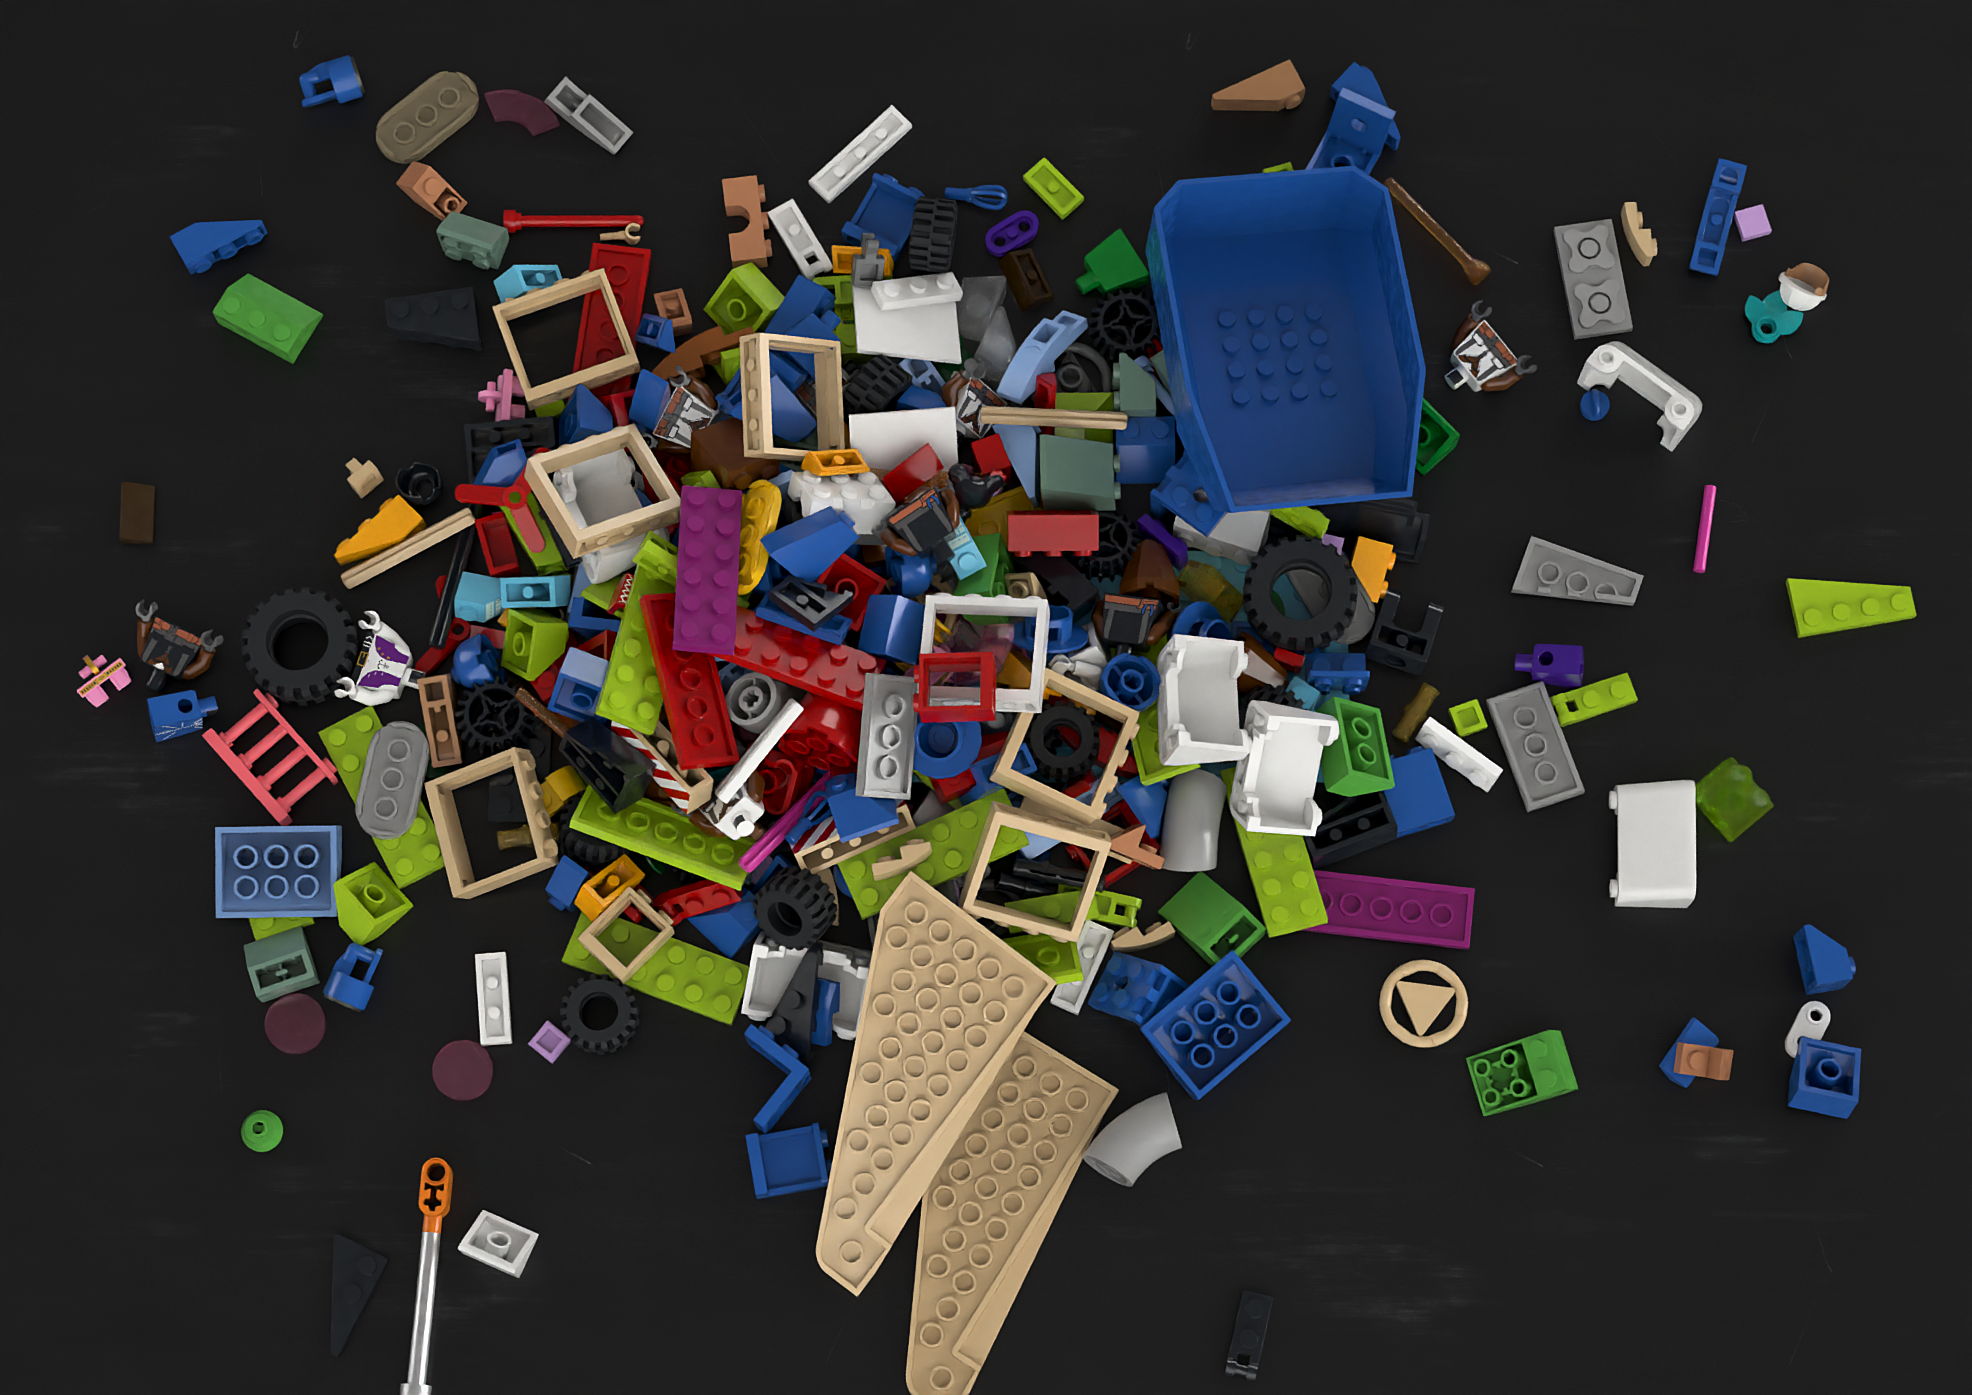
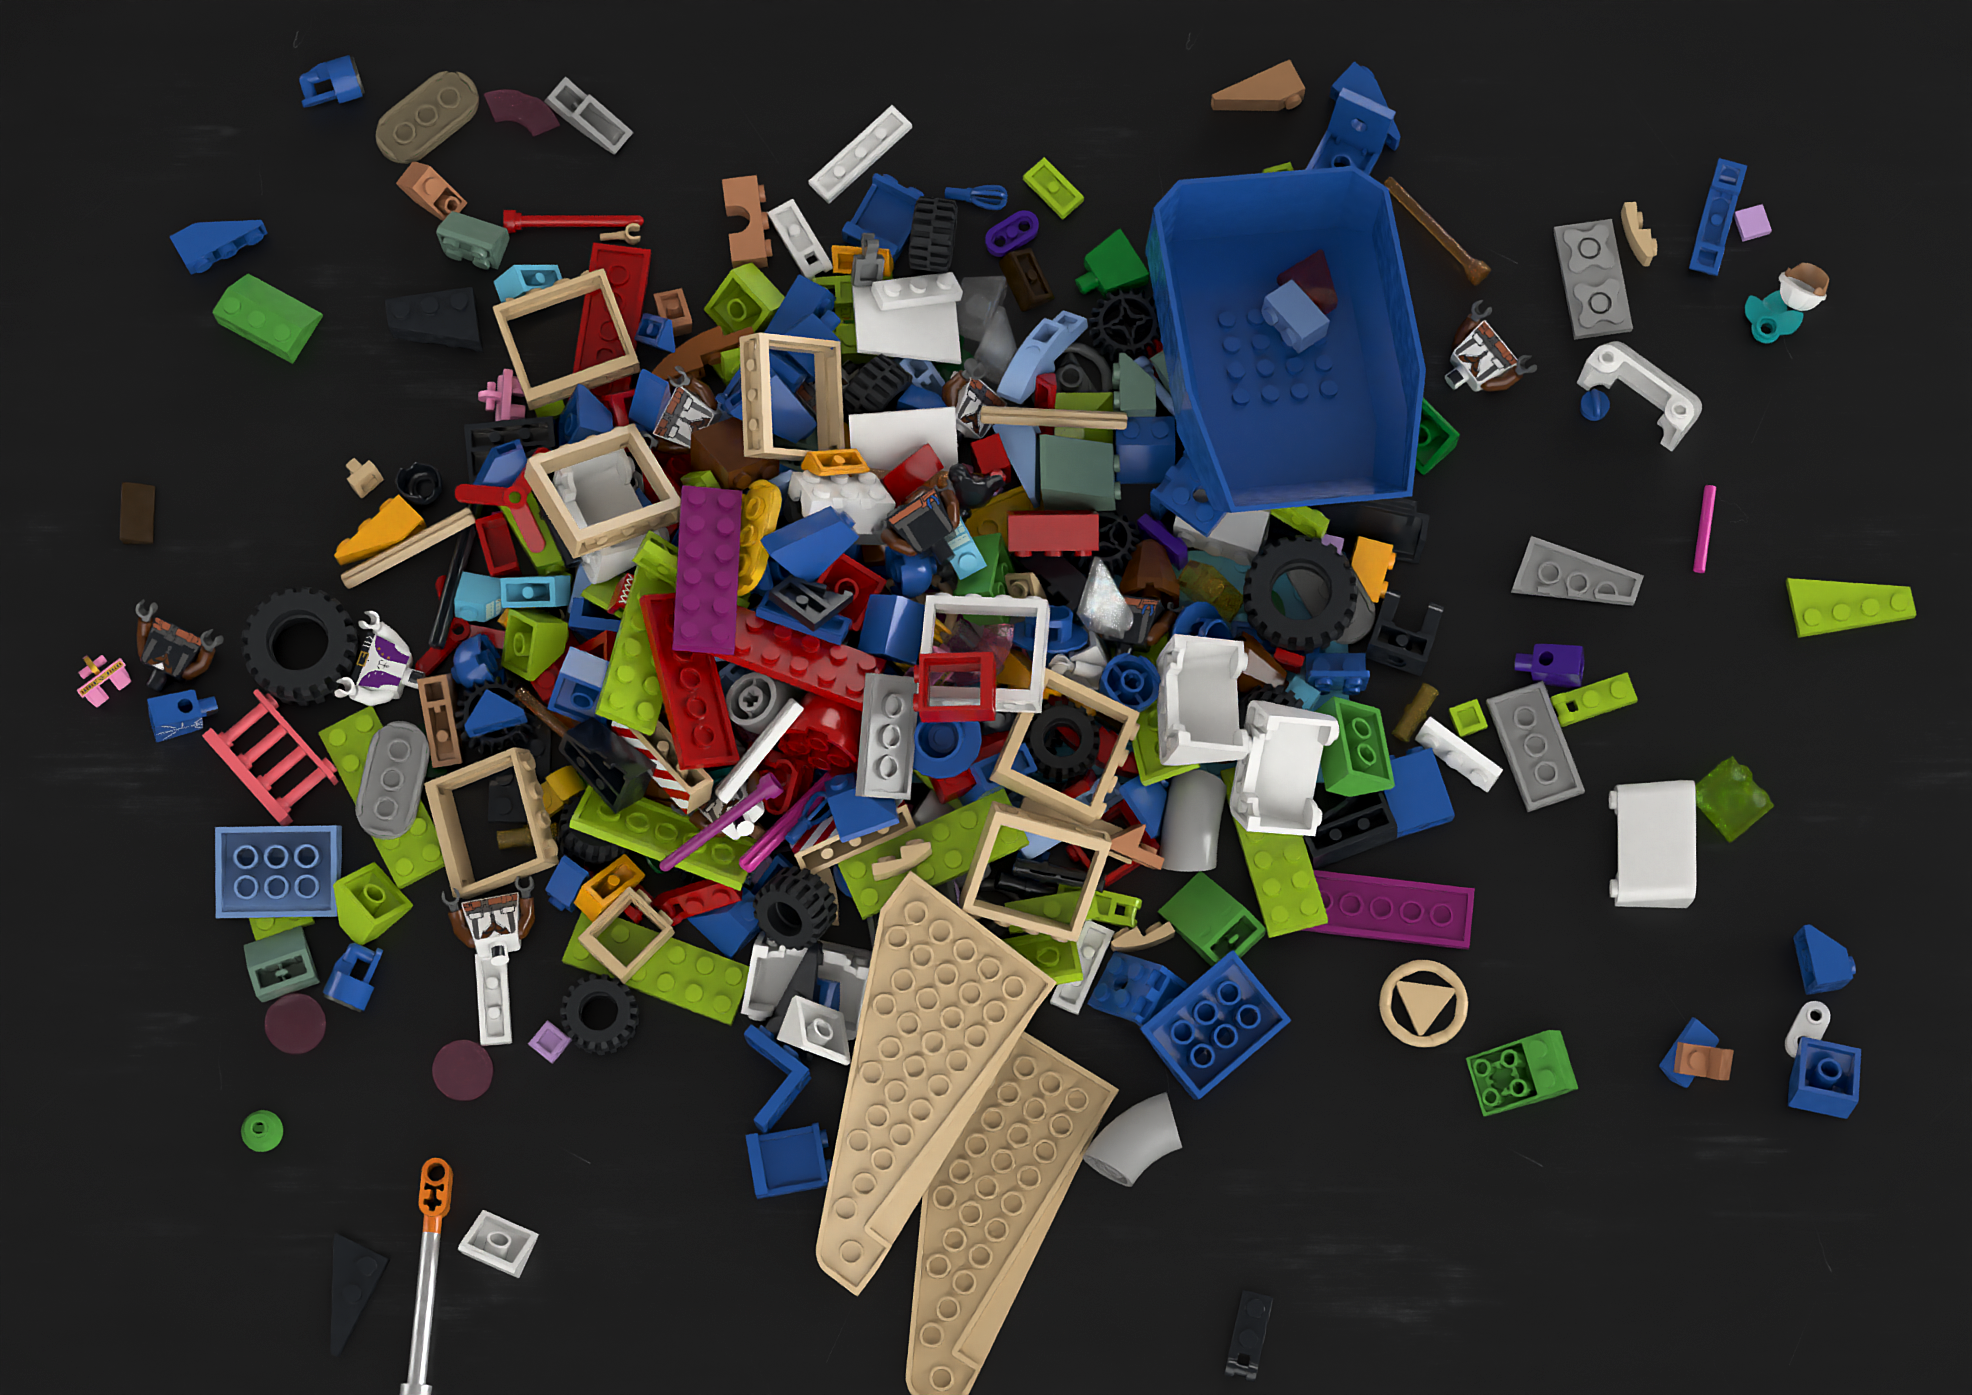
none -> torso [441,875,535,966]
none -> blue slope [464,689,528,738]
none -> magenta piece [659,772,784,871]
none -> white slope [777,995,851,1065]
none -> clear slope [1077,557,1133,639]
none -> medium blue brick [1261,279,1330,354]
none -> wing [1277,249,1338,315]

